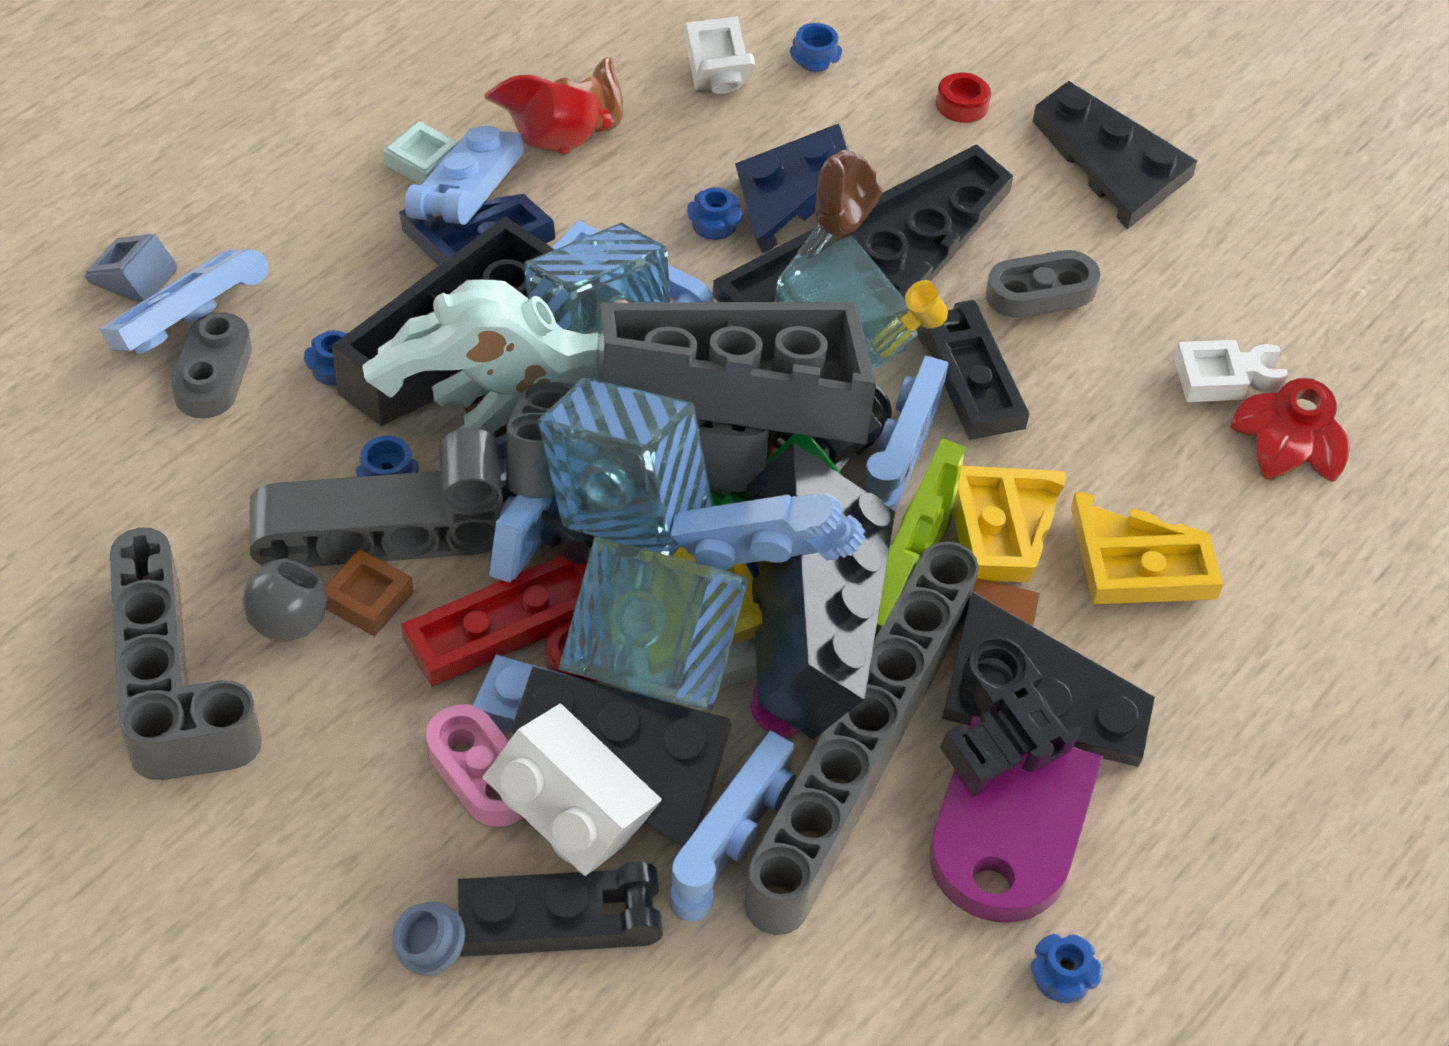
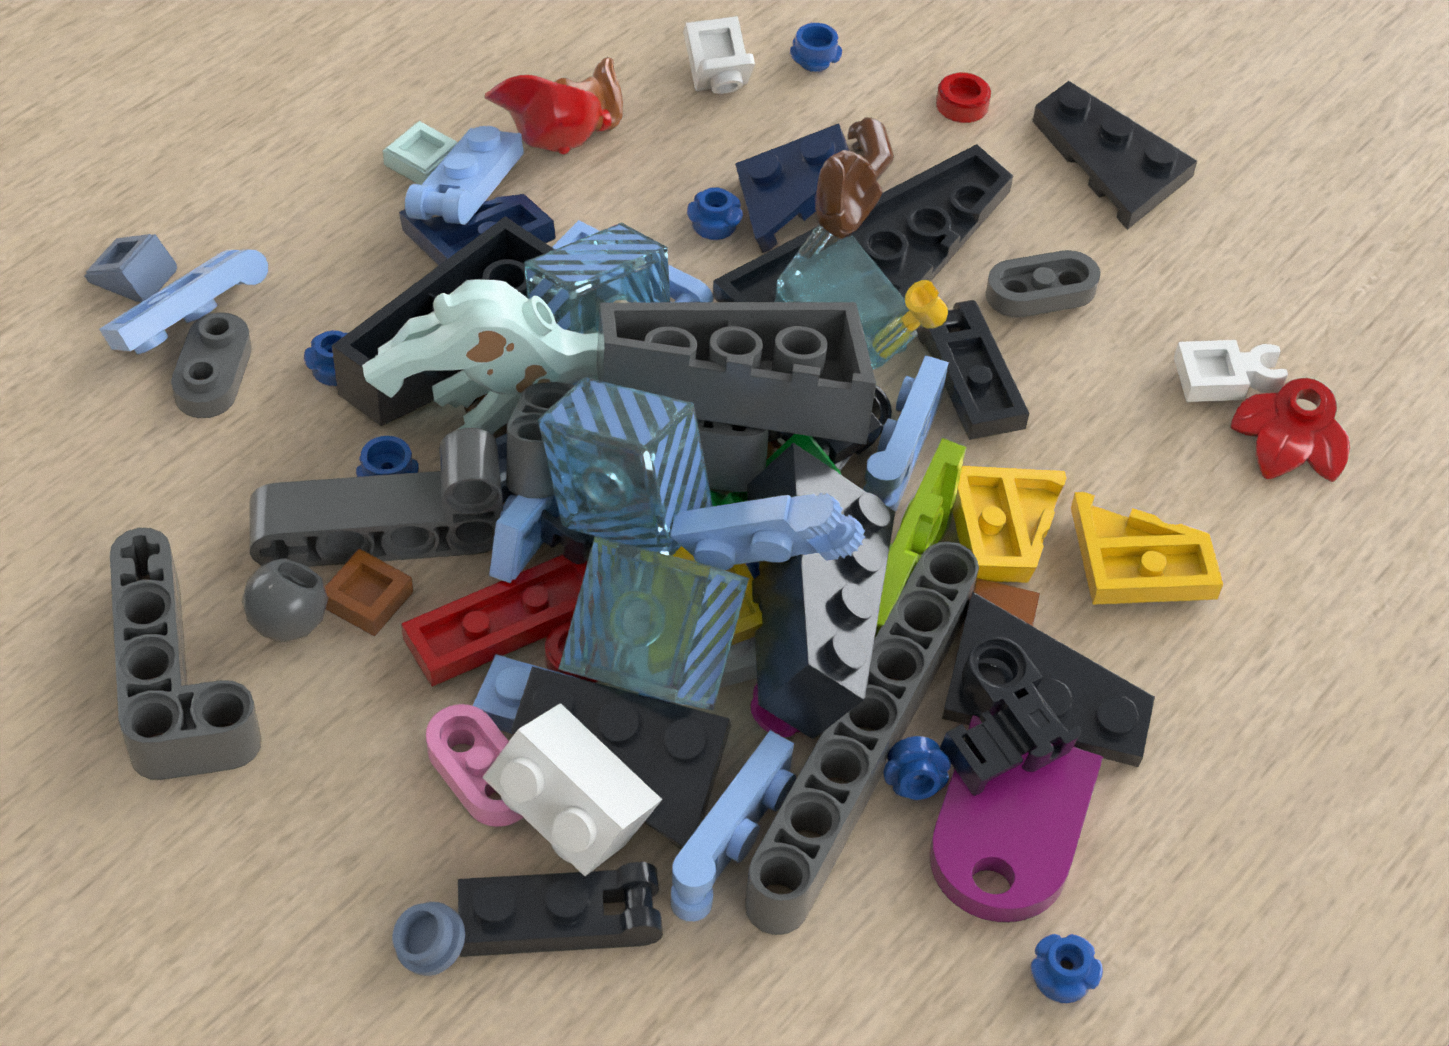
none -> reddish brown arm [847,117,894,181]
none -> blue plate [883,736,951,800]

